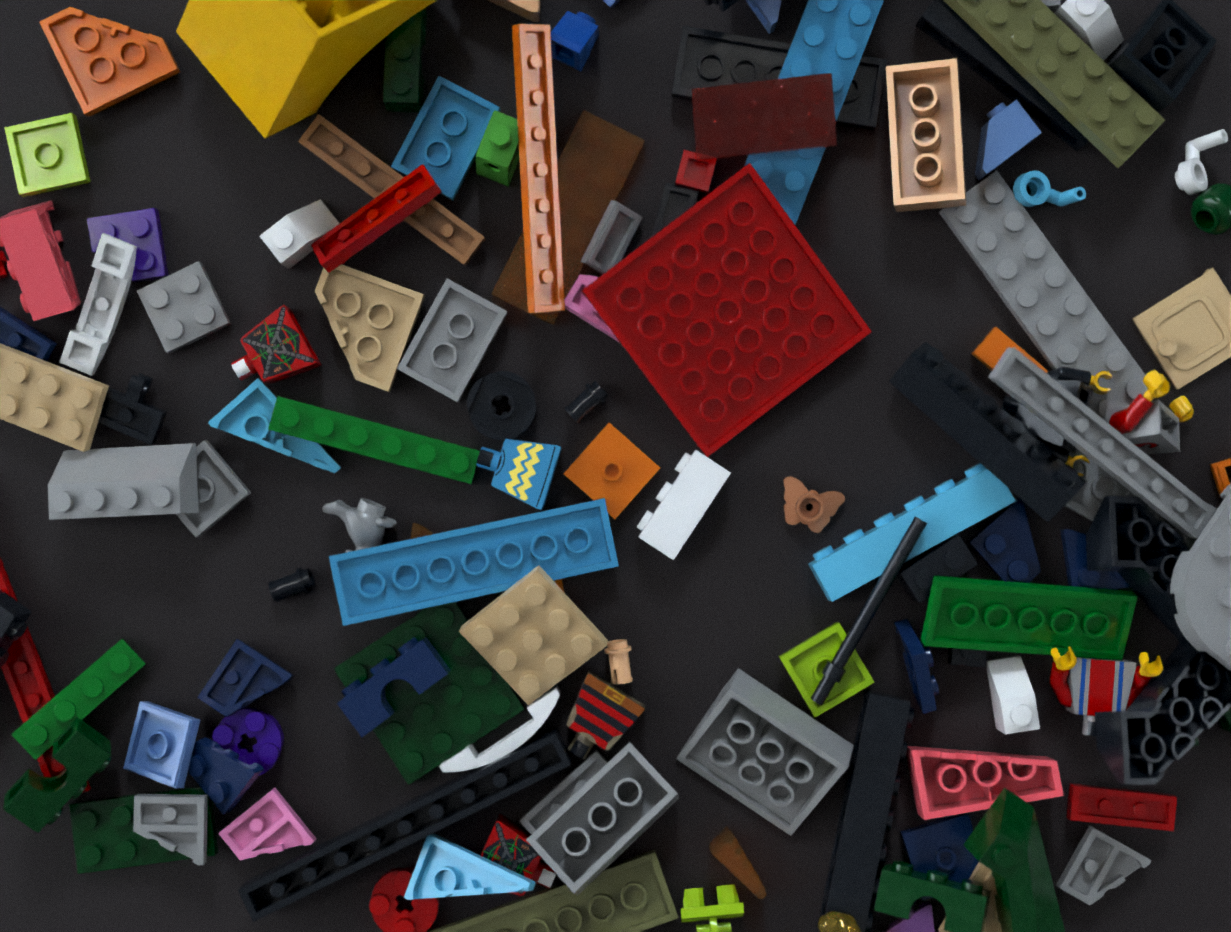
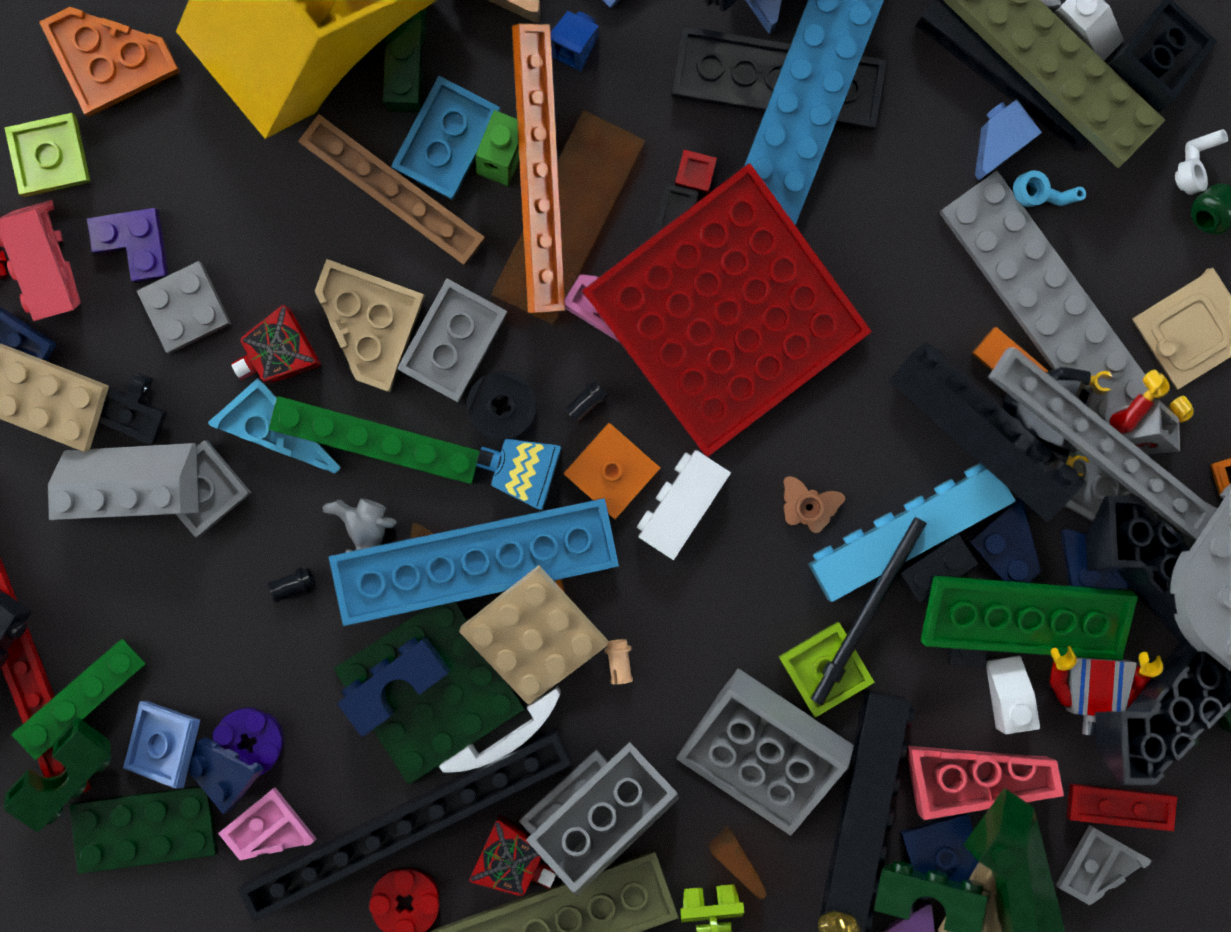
white slope [59,233,137,376] -> none
light grey wing [133,794,208,865] -> none
dark blue wing [197,639,295,717] -> none
white slope [259,199,340,269] -> none
red plate [311,164,442,273] -> none
medium azure wing [404,834,536,900] -> none
torso [566,670,645,760] -> none
light grey tile [580,200,643,274] -> none
clear red plate [691,73,837,160] -> none
light nougat brick [886,58,967,212] -> none
dark blue wing [894,619,939,714] -> none

